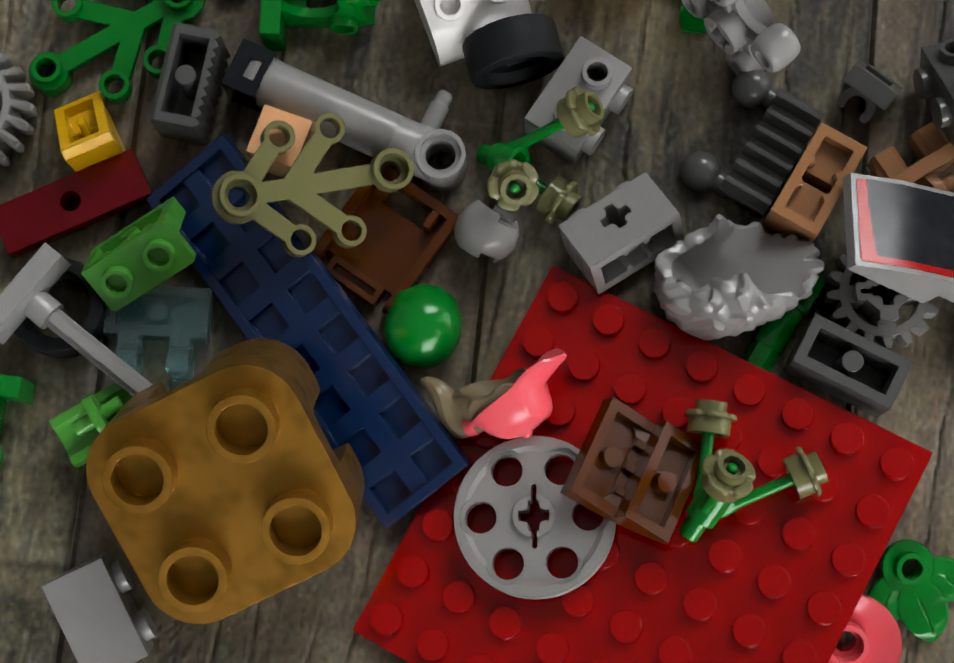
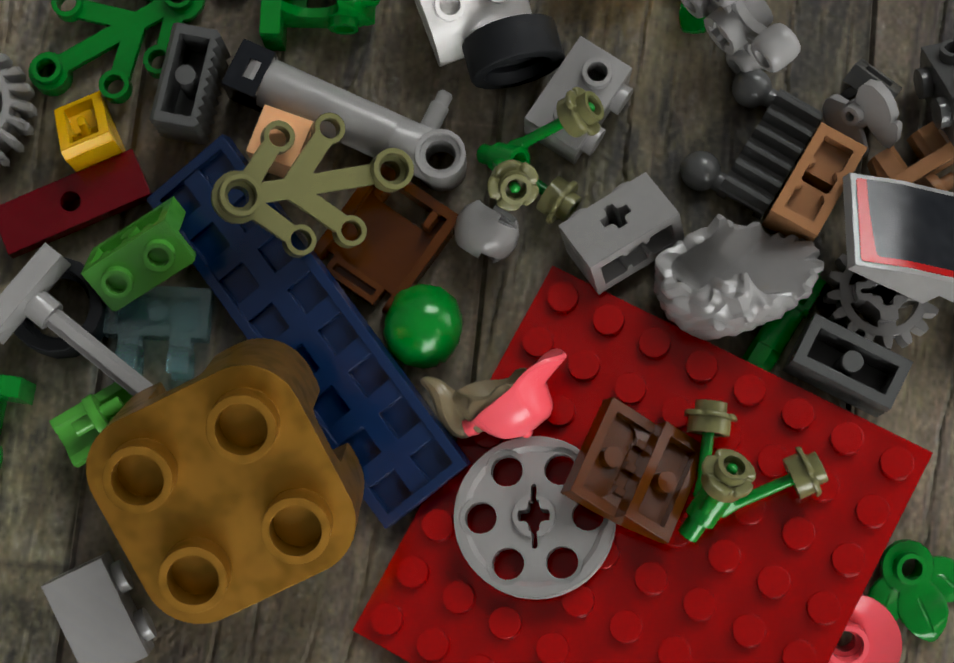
none -> light grey piece [822,79,903,158]

